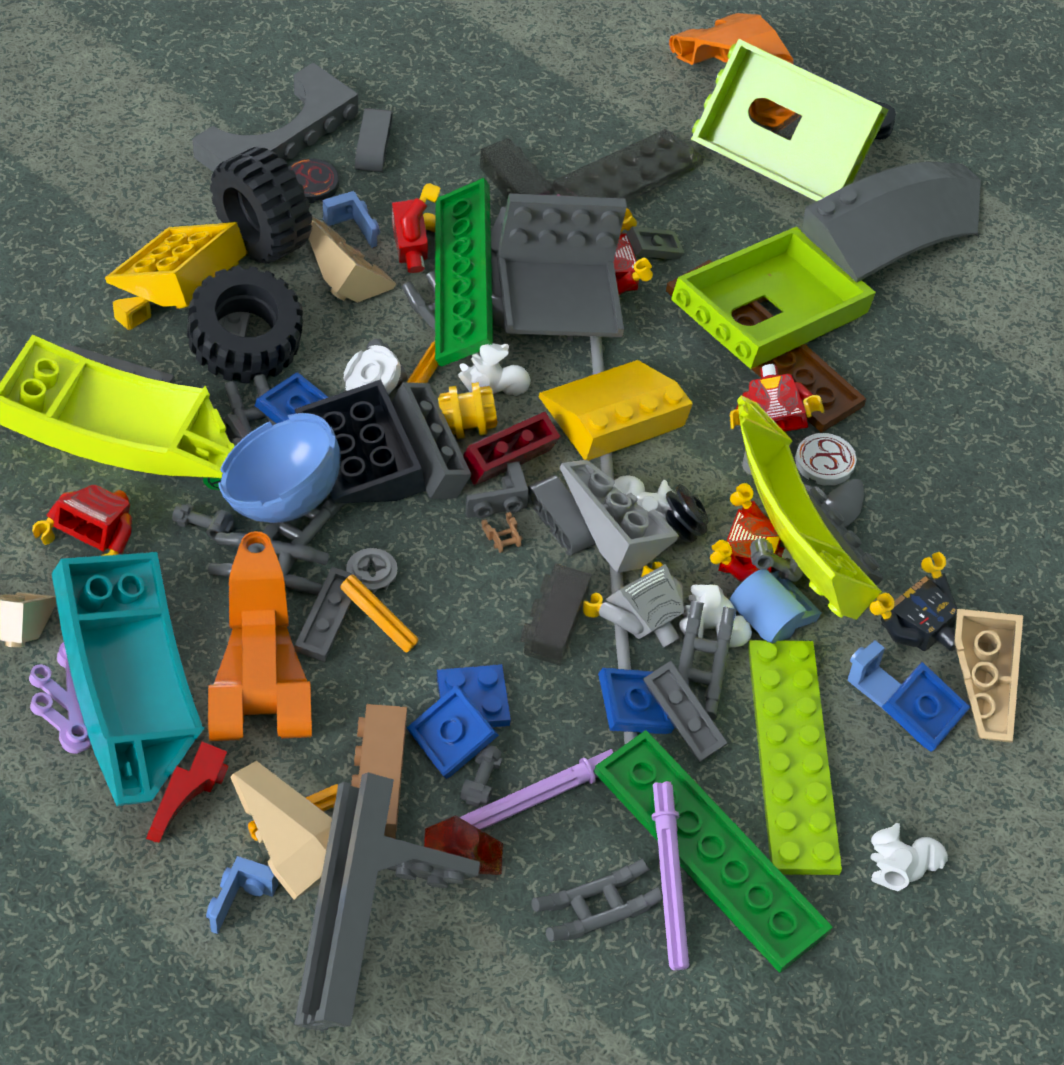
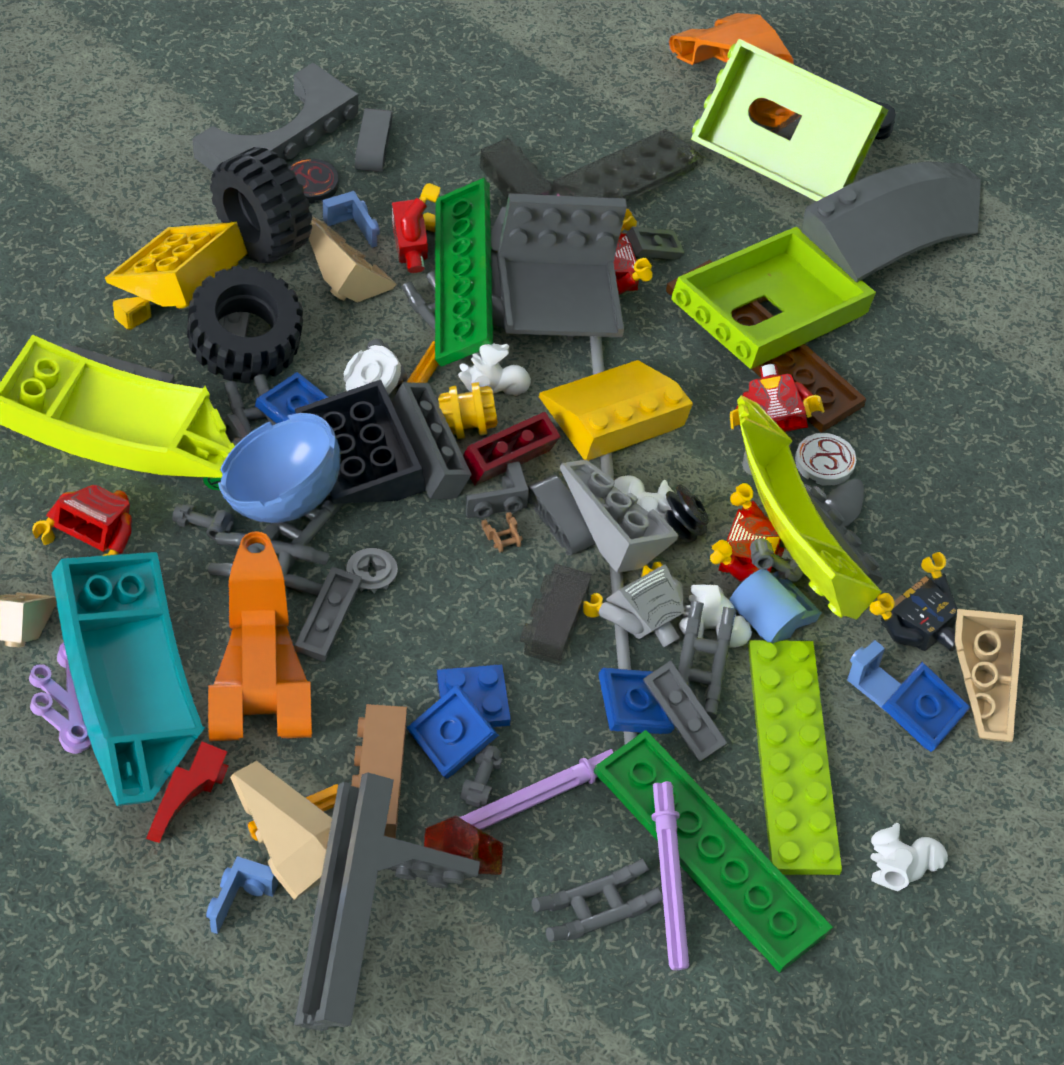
light orange axle [340,575,419,652] -> none

